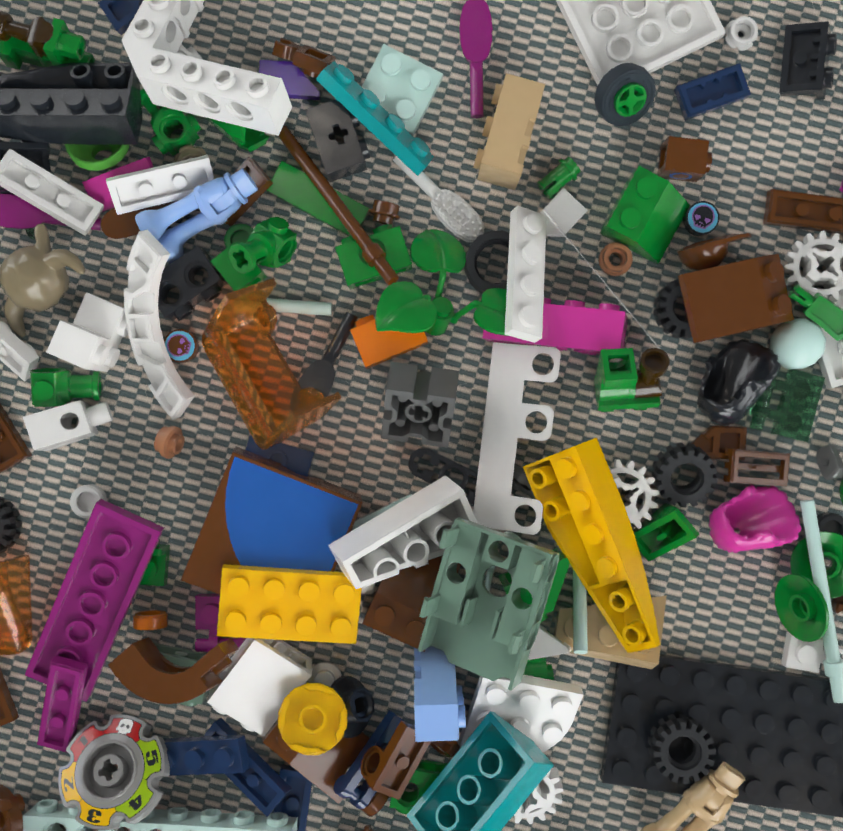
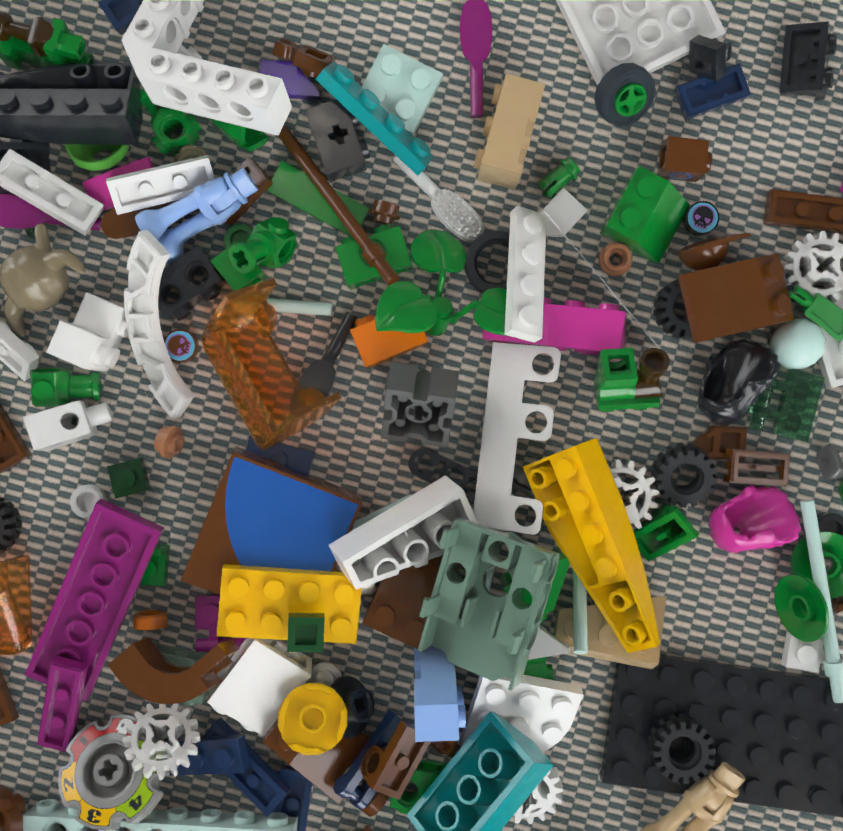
white plate [725,16,758,51] -> none
none -> dark green plate [107,457,151,499]
none -> white gear [122,703,201,780]
none -> dark green plate [287,613,325,652]
none -> black tile [689,35,732,81]

